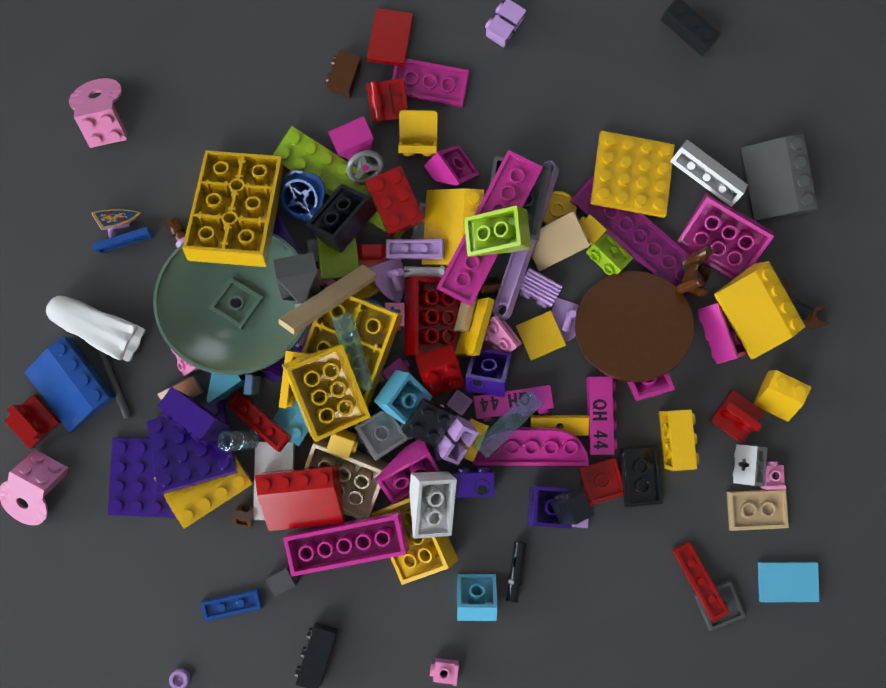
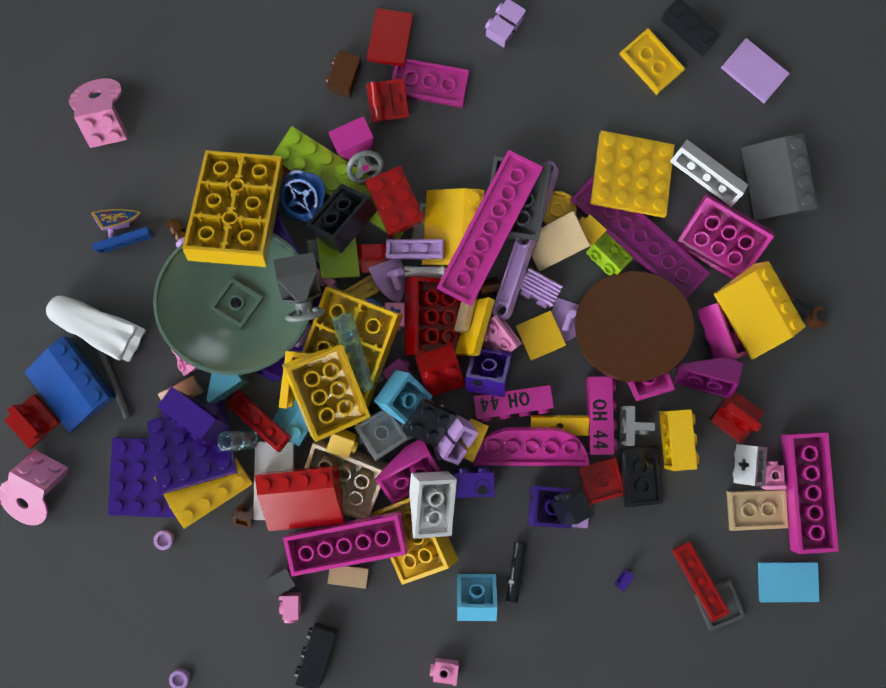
blue tile [201,588,263,622] -> none
medium blue tile [244,374,261,395] -> none
tan tile [279,265,377,335] -> none
yellow bracket [398,110,438,156] -> none
dark pink slope [424,144,480,185] -> none
lavender tile [447,389,473,416] -> none
lime slope [464,205,531,257] -> none
clear light blue tile [473,390,543,458] -> none
reddish brown hair [676,245,713,297] -> none
yellow slope [753,370,811,422] -> none
none -> lavender tile [154,530,175,550]
none -> bright pink brick [279,592,301,623]
none -> tan tile [328,566,369,589]
none -> dark purple tile [615,569,635,592]
none -> yellow tile [619,28,686,95]
none -> light grey bracket [619,406,655,446]
none -> magenta slope [673,358,743,399]
none -> lavender tile [721,38,790,103]
none -> dark pink brick [781,432,839,554]

